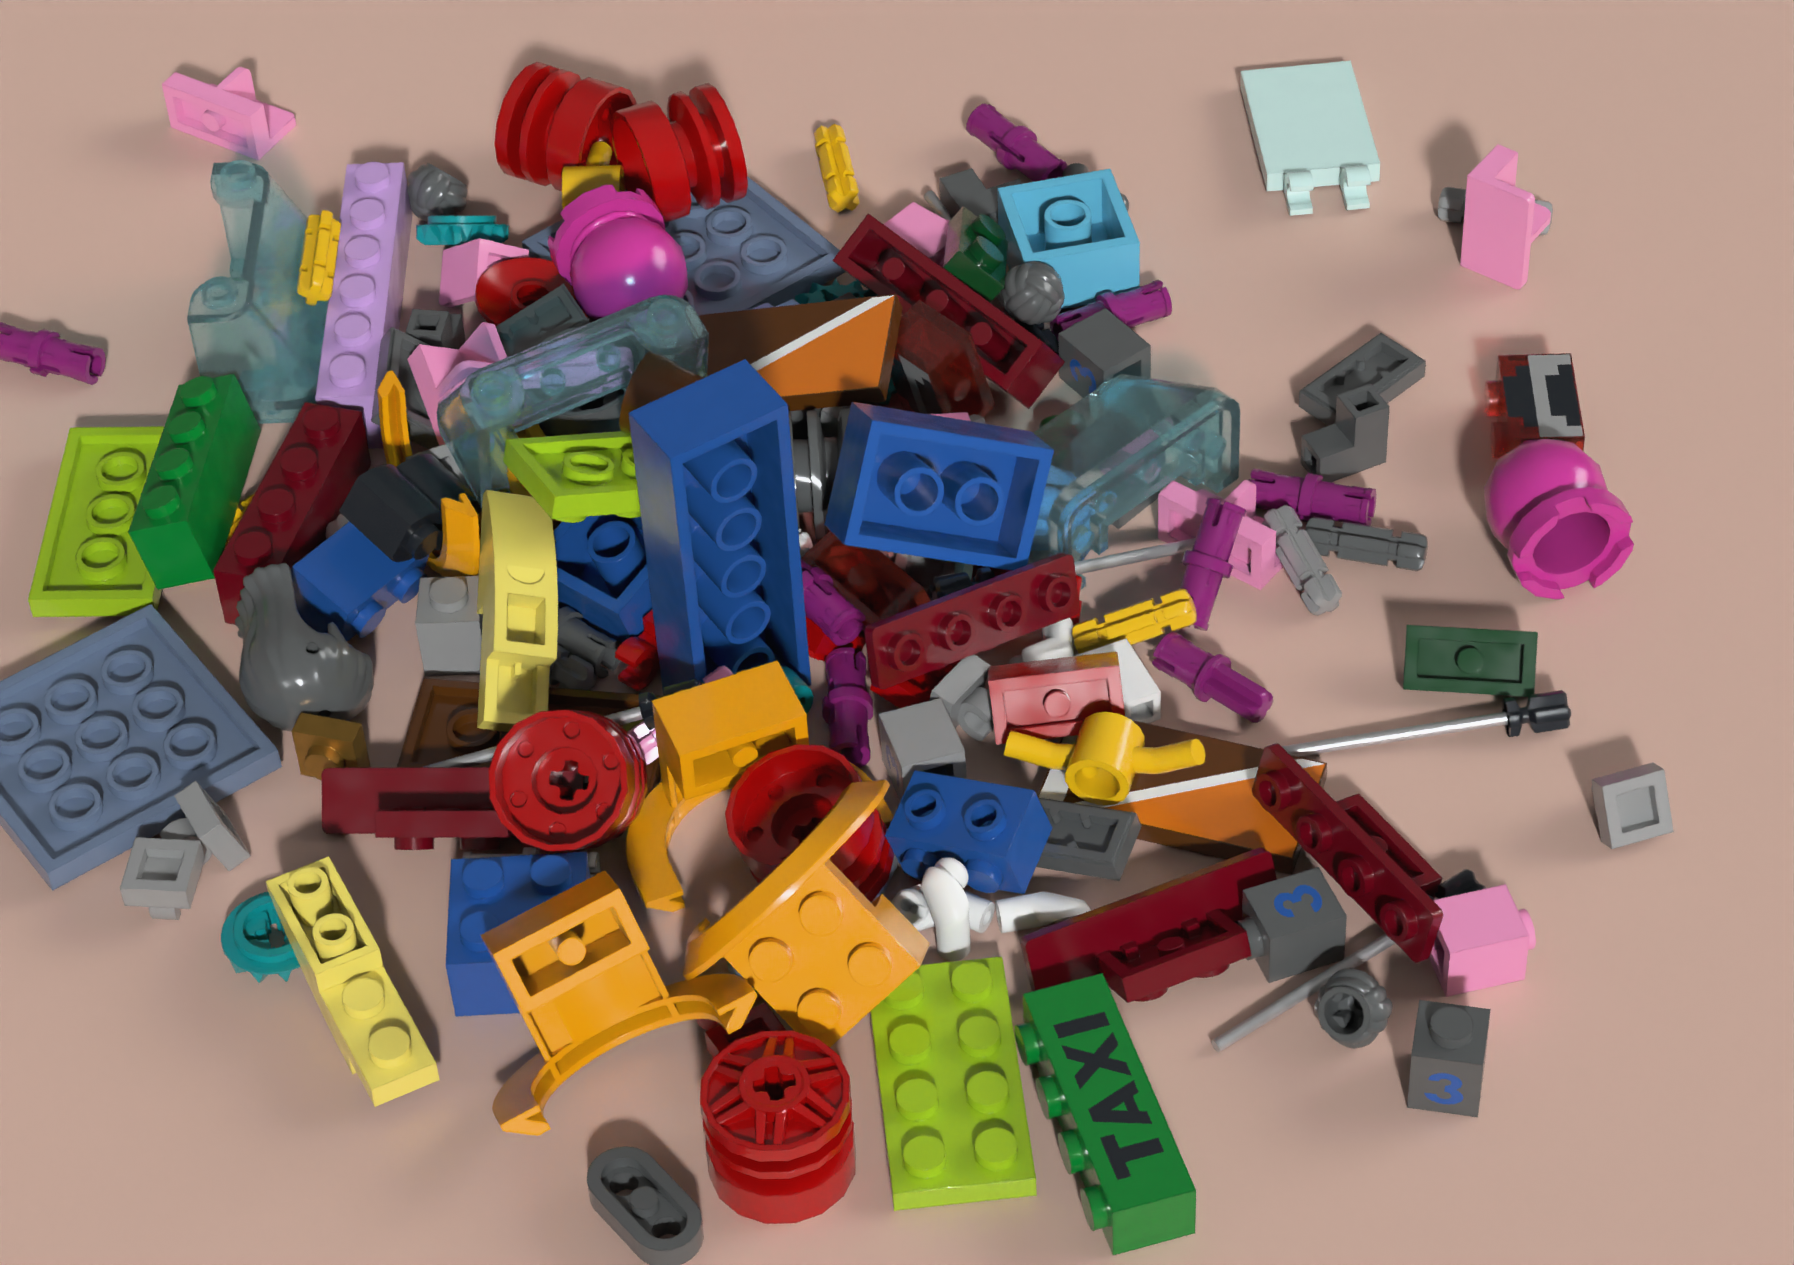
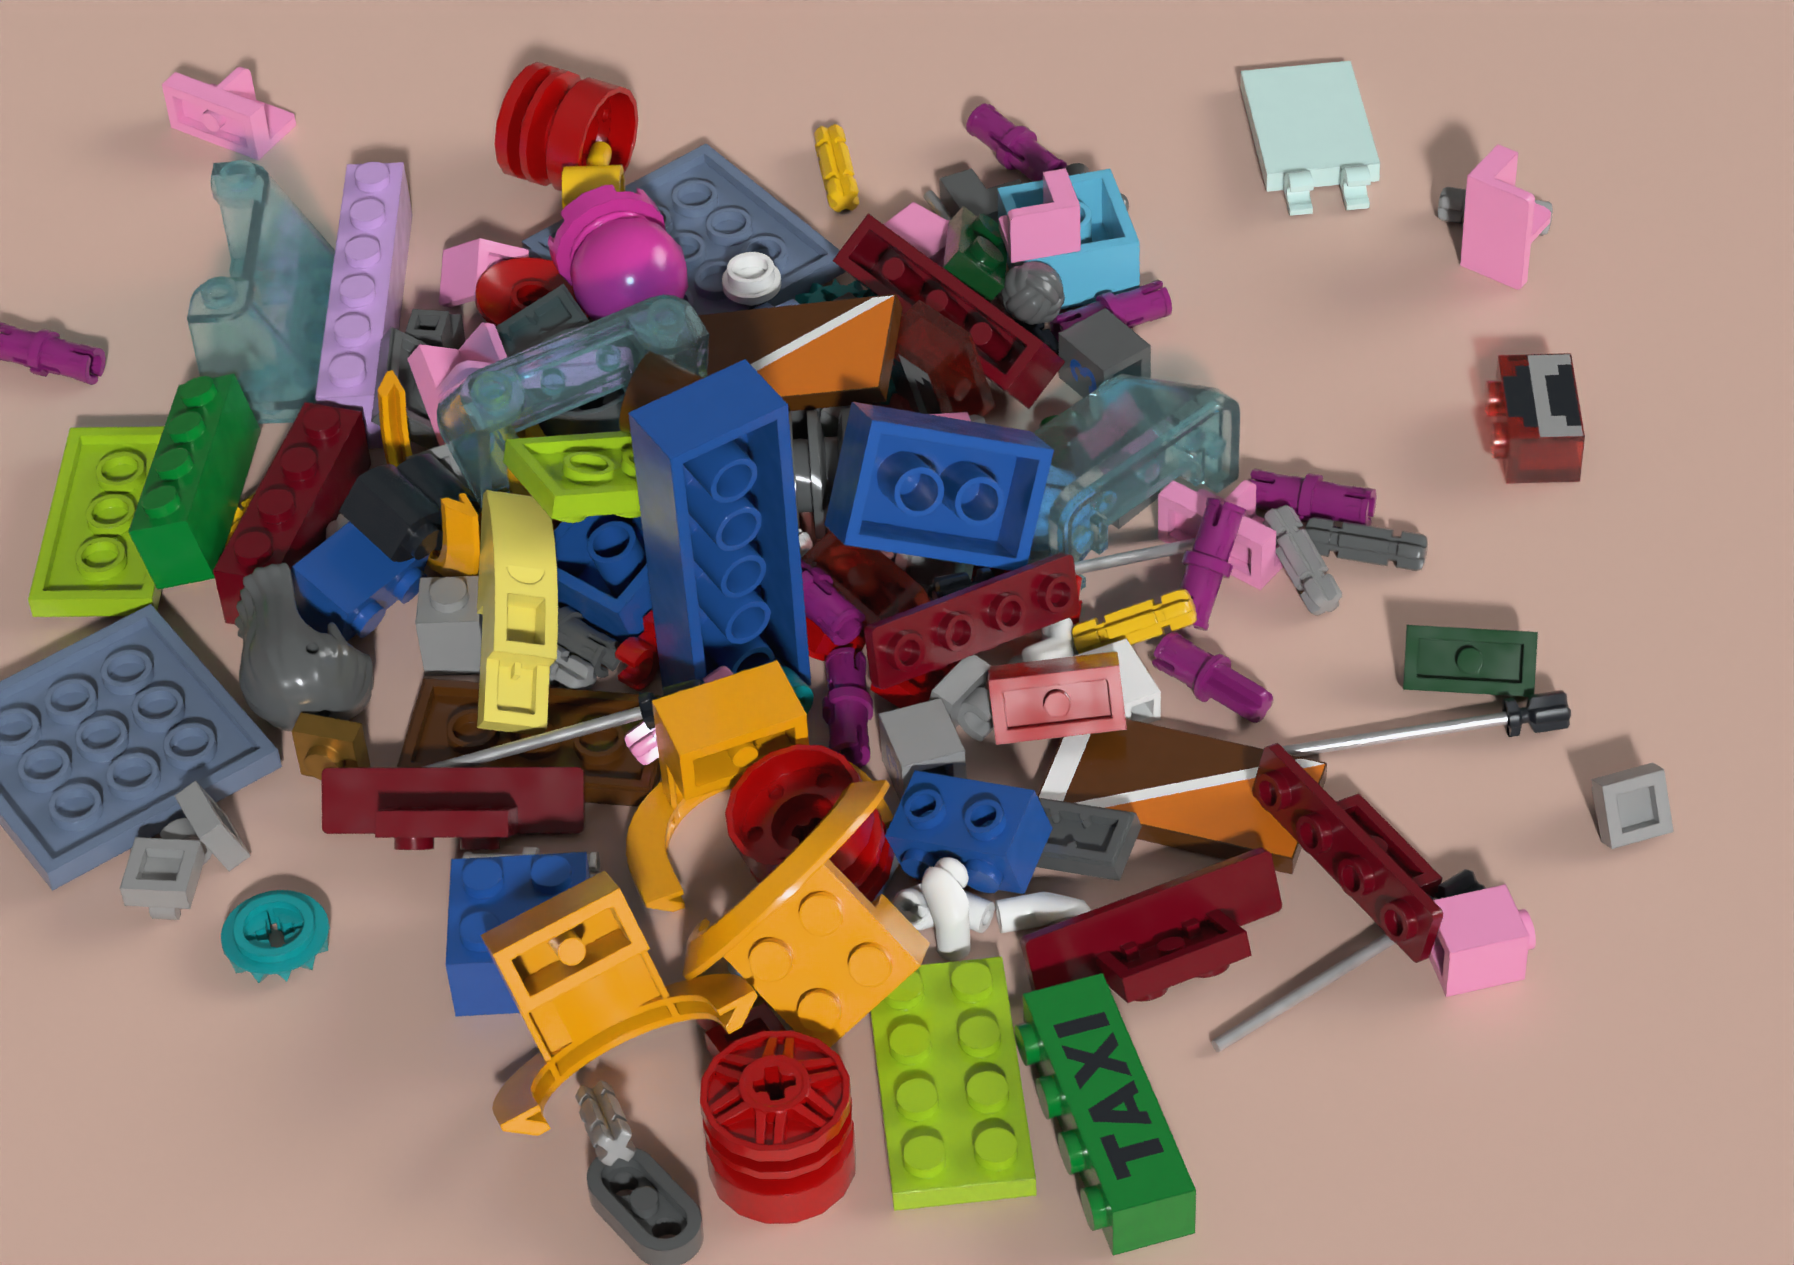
light yellow slope [266,856,440,1107] -> none
yellow axle [297,210,341,306] -> none
dark grey piece [407,163,468,222] -> none
teal gear [416,216,509,245] -> none
red wheel [488,710,648,851] -> none
red wheel [611,83,748,224] -> none
yellow piece [1004,712,1205,806] -> none
dark grey brick [1235,867,1347,983] -> none
dark grey plate [1299,333,1426,426] -> none
dark grey piece [1301,383,1390,482] -> none
dark grey piece [1314,968,1393,1049] -> none
dark grey brick [1407,1000,1491,1117] -> none
dark pink tile [1484,439,1634,600] -> none
none -> light grey axle [575,1080,636,1166]
none -> white plate [722,252,781,306]
none -> bright pink panel [999,168,1081,263]

